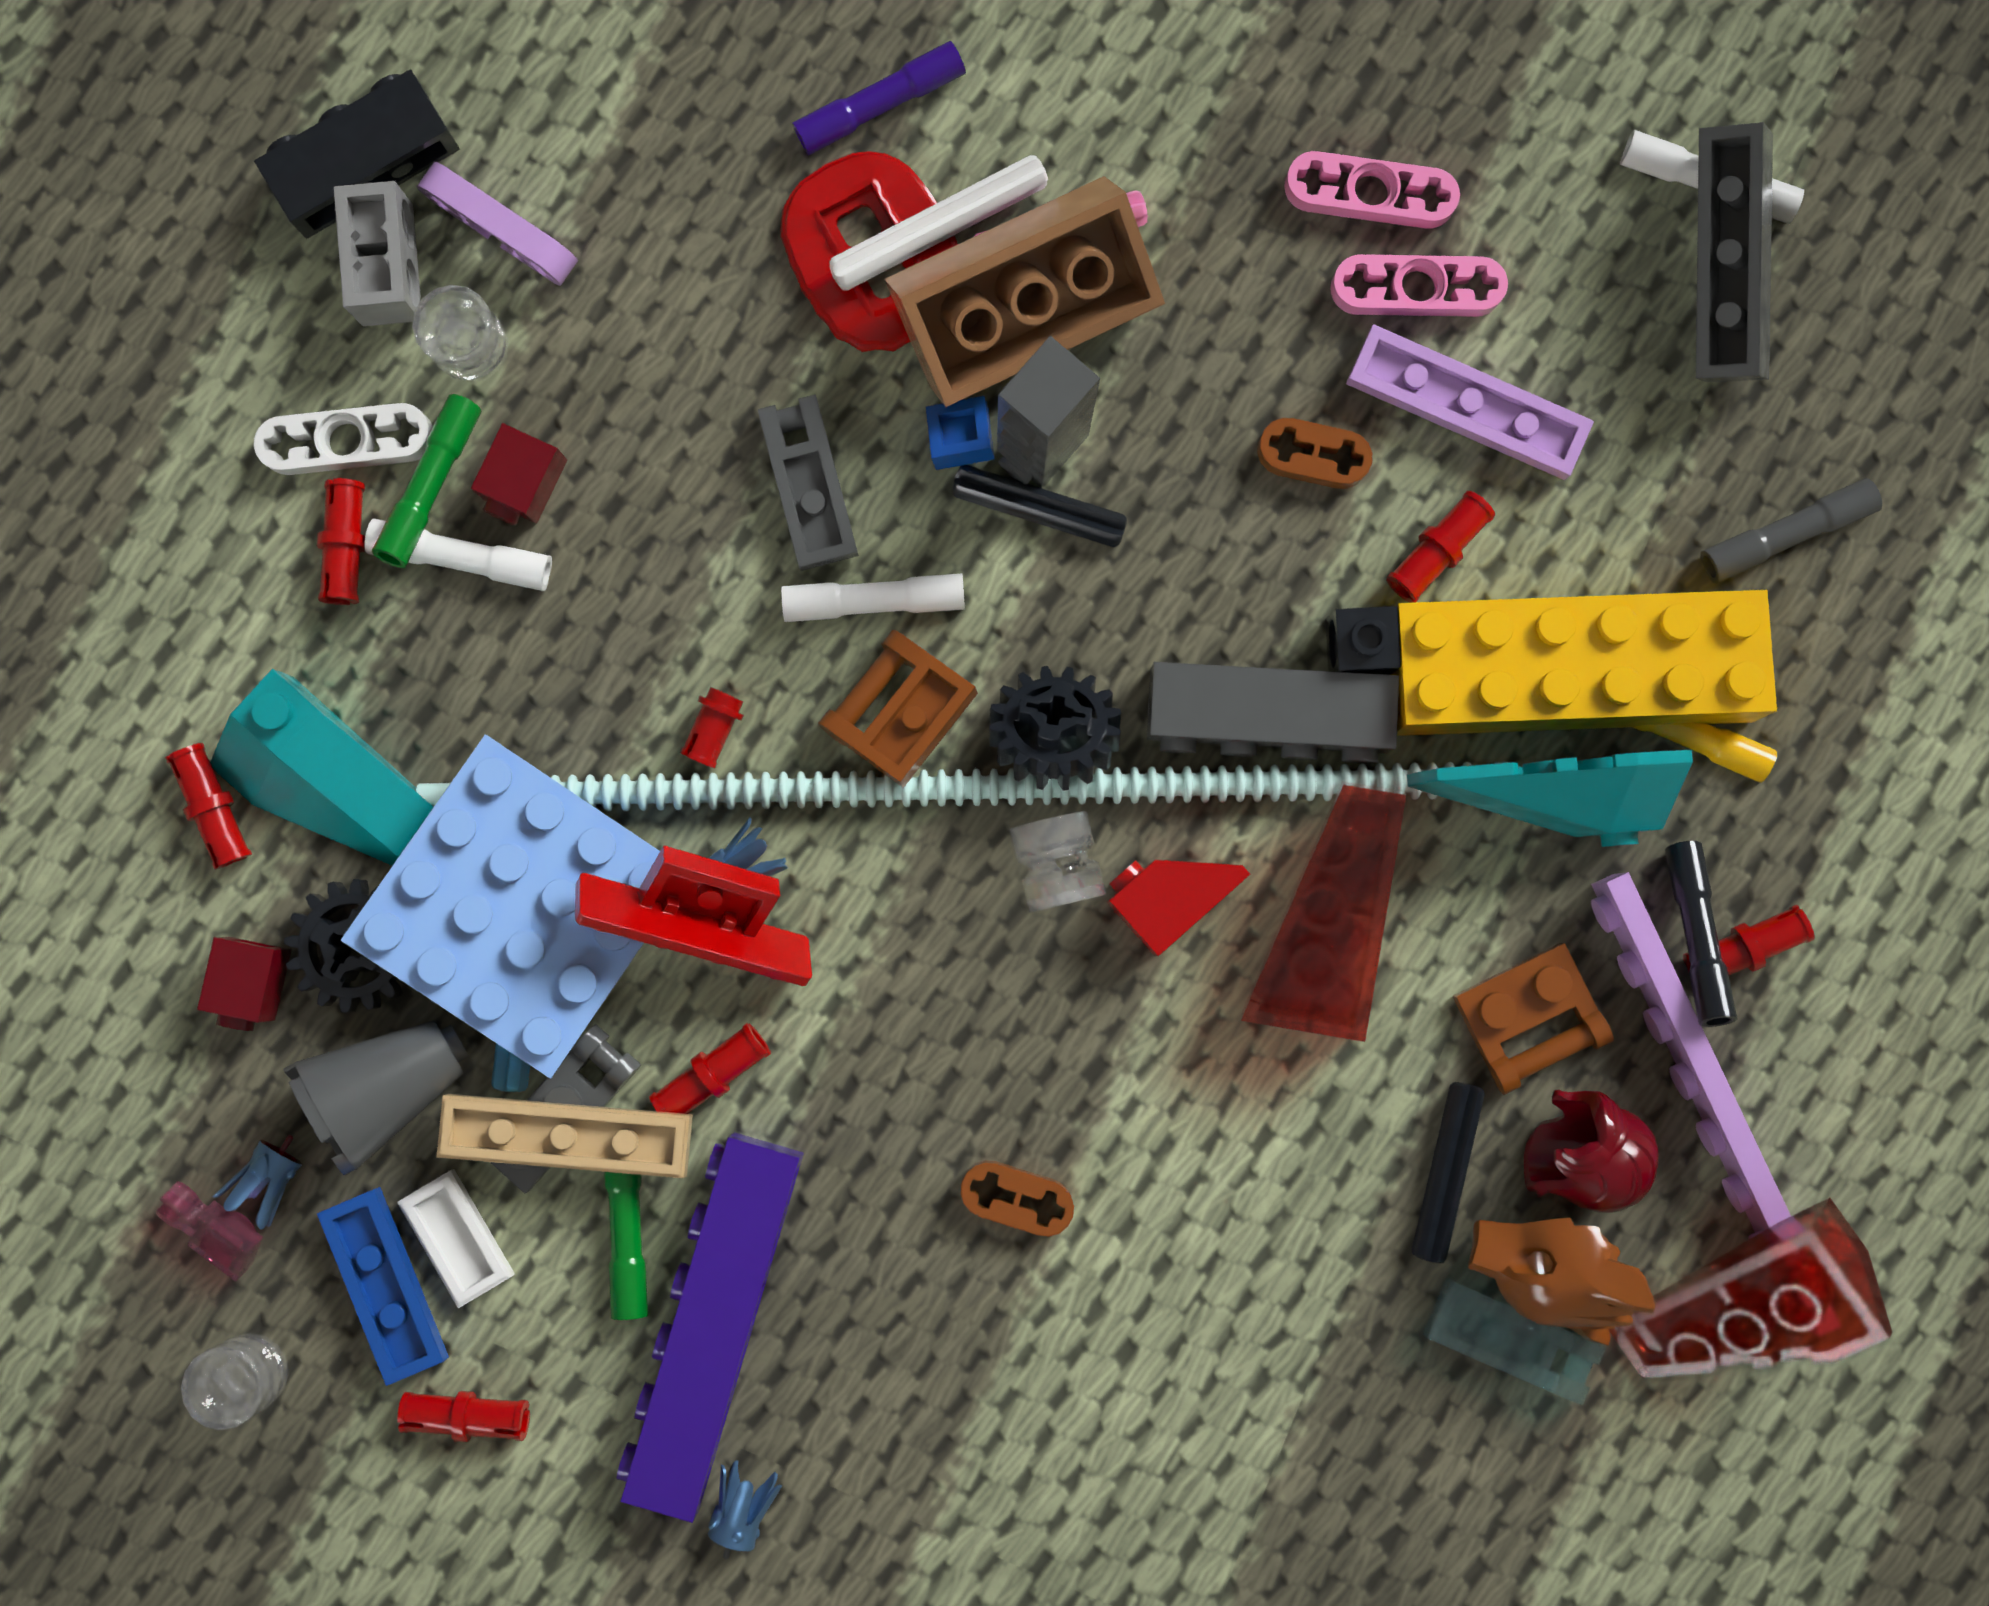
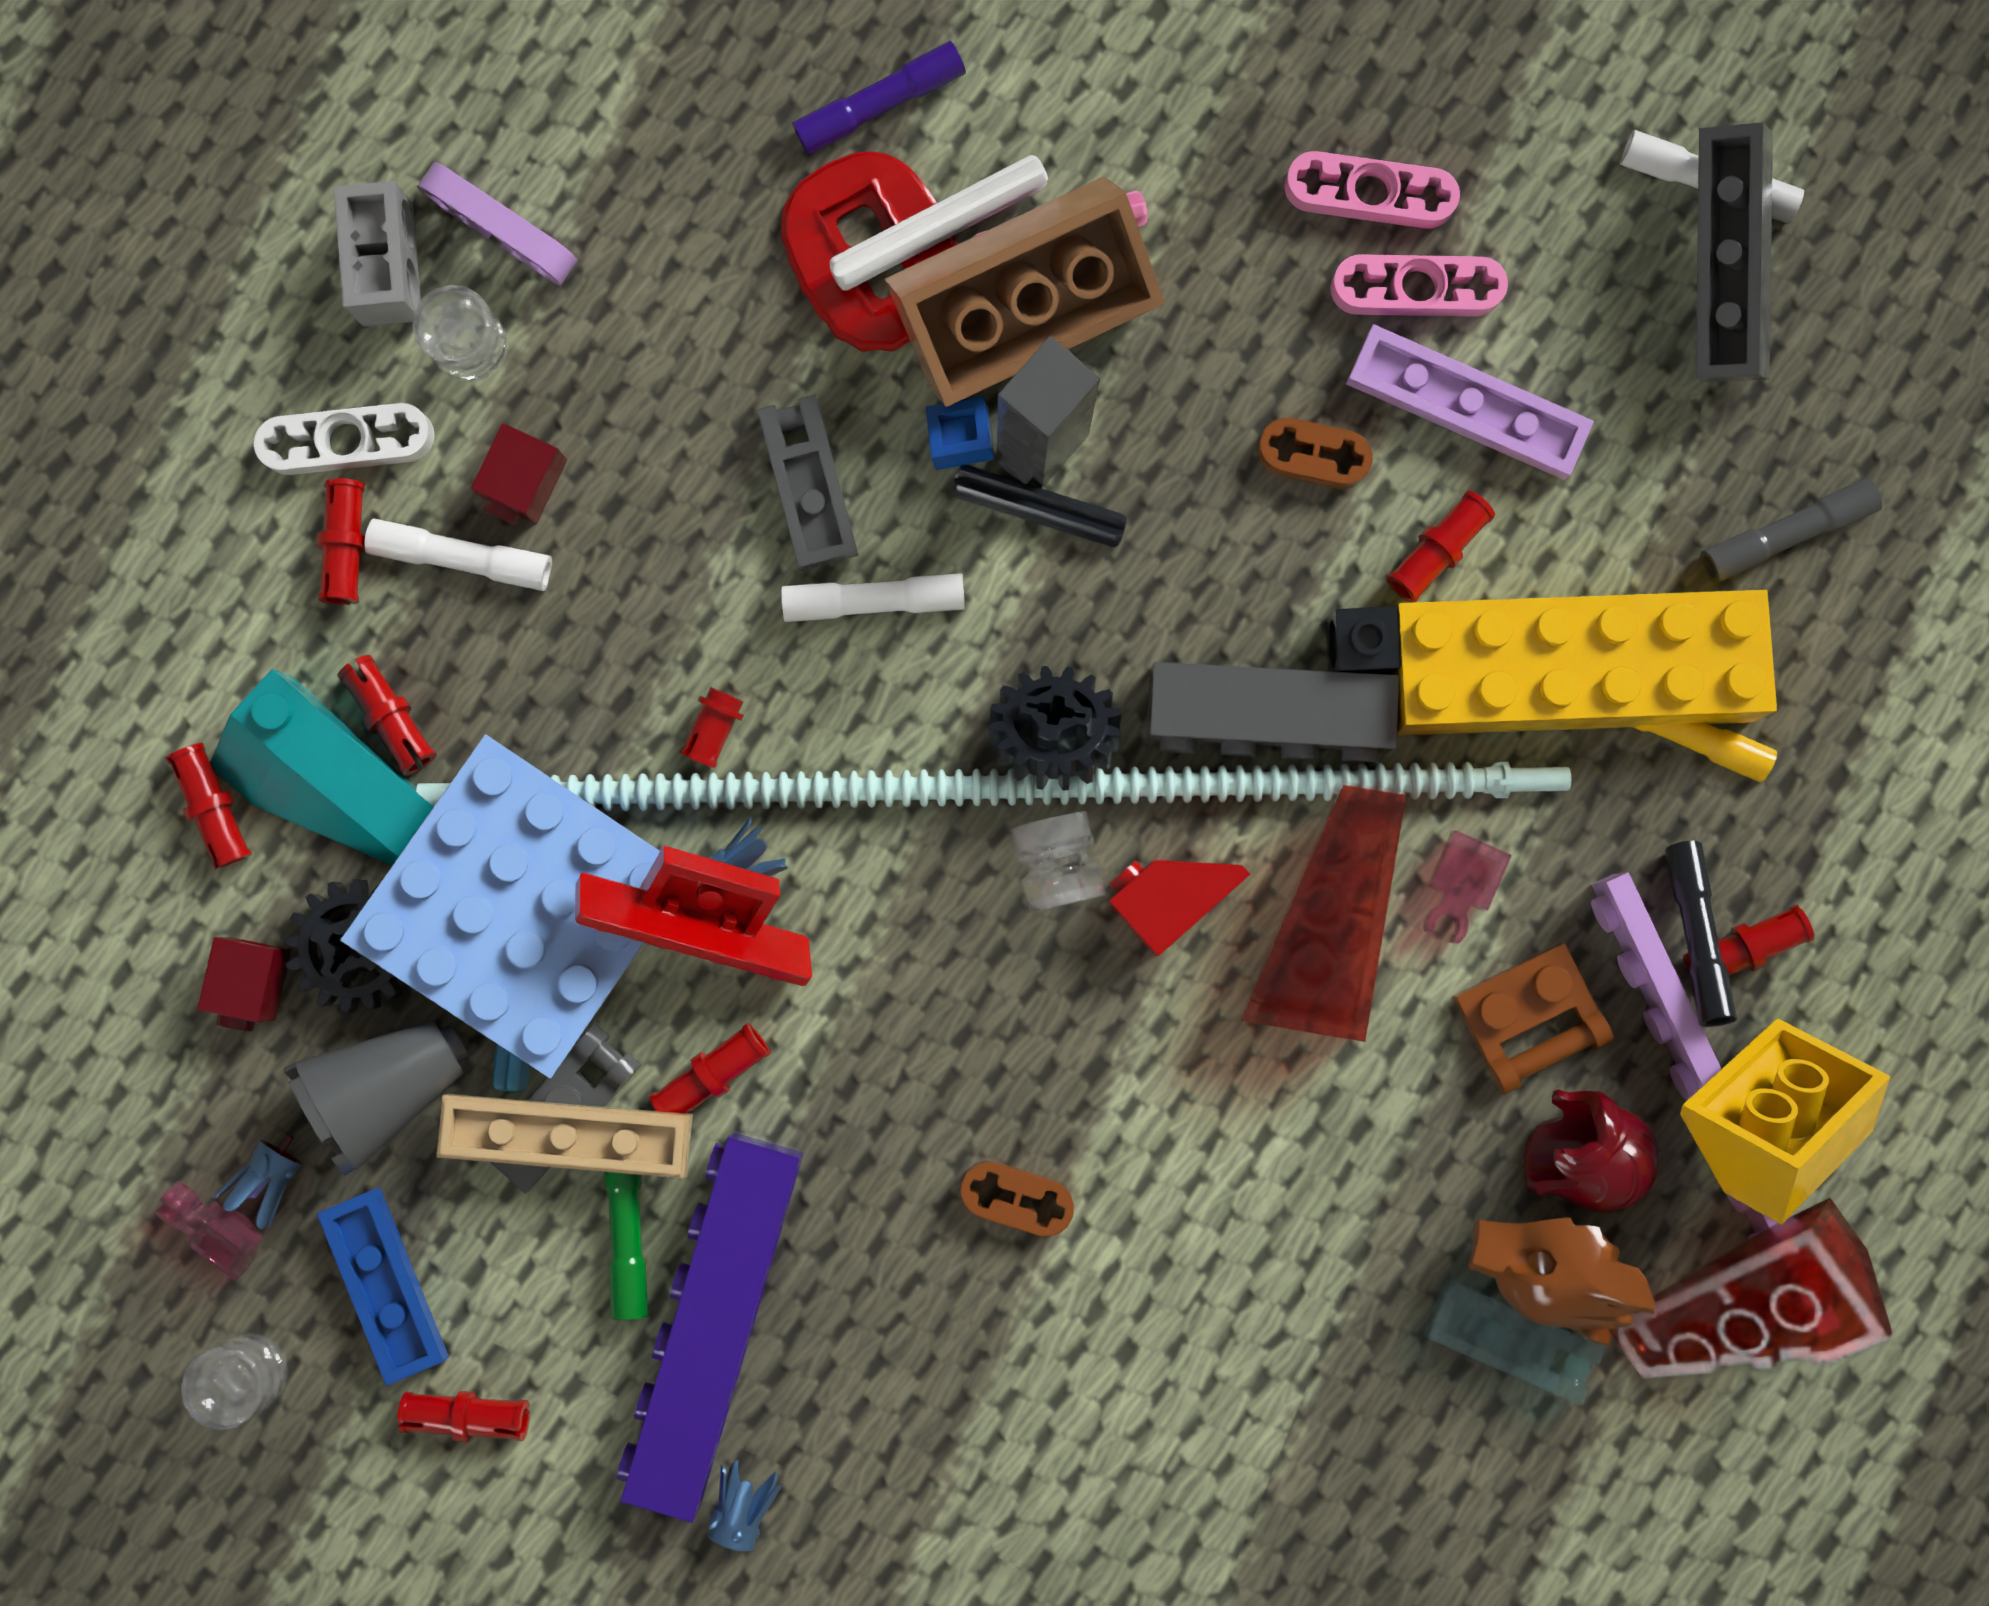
black brick [254,69,460,239] -> none
green piece [372,394,482,568] -> none
white tile [397,1169,515,1308] -> none
dark orange plate [818,629,978,788] -> none
teal wedge [1407,750,1693,847] -> none
black axle [1412,1082,1485,1263] -> none
none -> red pin [337,655,437,776]
none -> clear pink plate [1423,830,1512,944]
none -> yellow slope [1680,1018,1891,1225]

